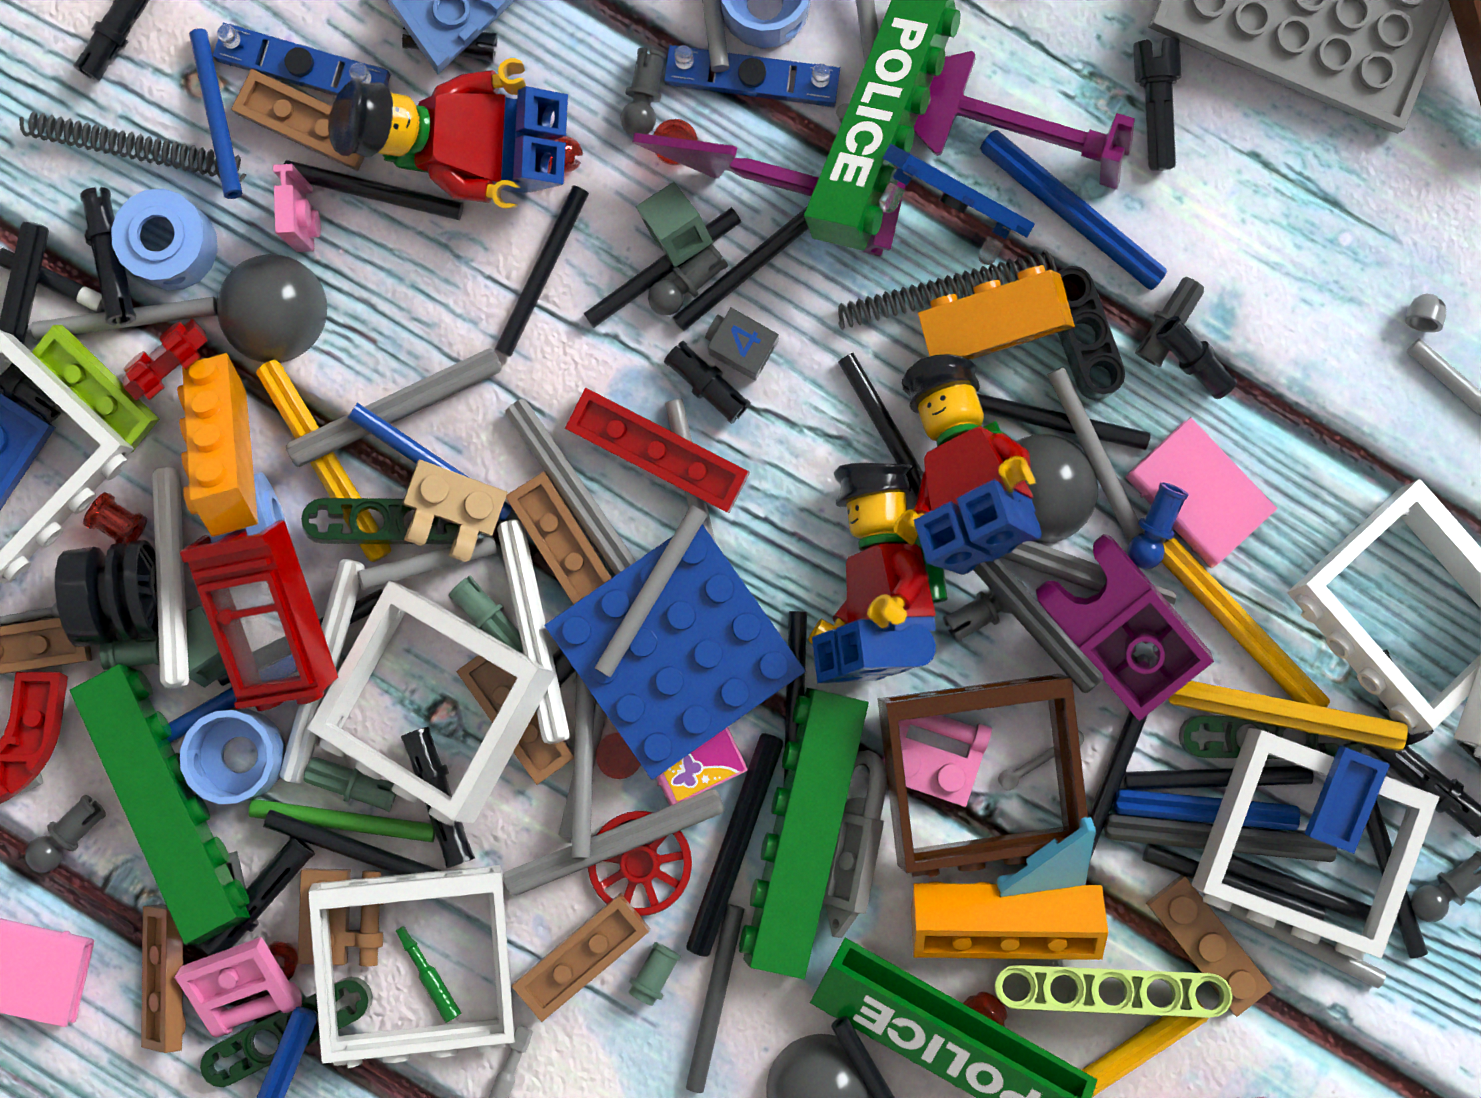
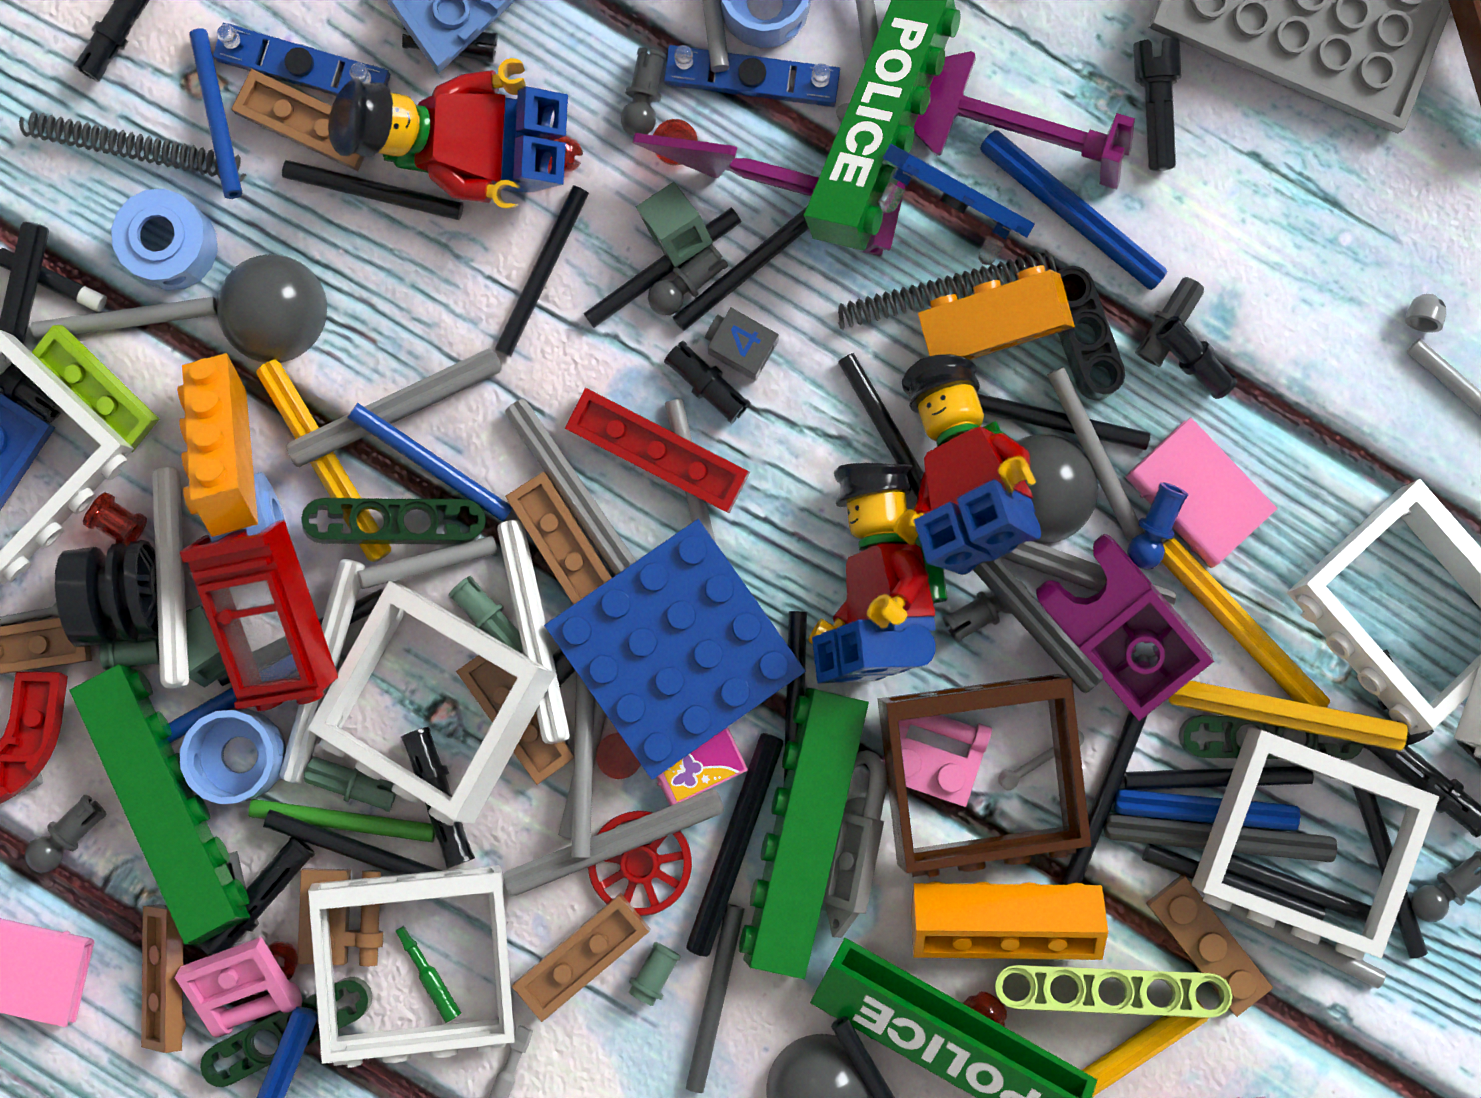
black pin [80,187,136,326] -> none
red plate [122,318,208,401] -> none
bright pink plate [273,164,321,252] -> none
tan plate [402,459,508,562] -> none
light grey bar [595,505,707,678] -> none
medium azure tile [997,817,1096,897] -> none
blue tile [1304,745,1390,854] -> none

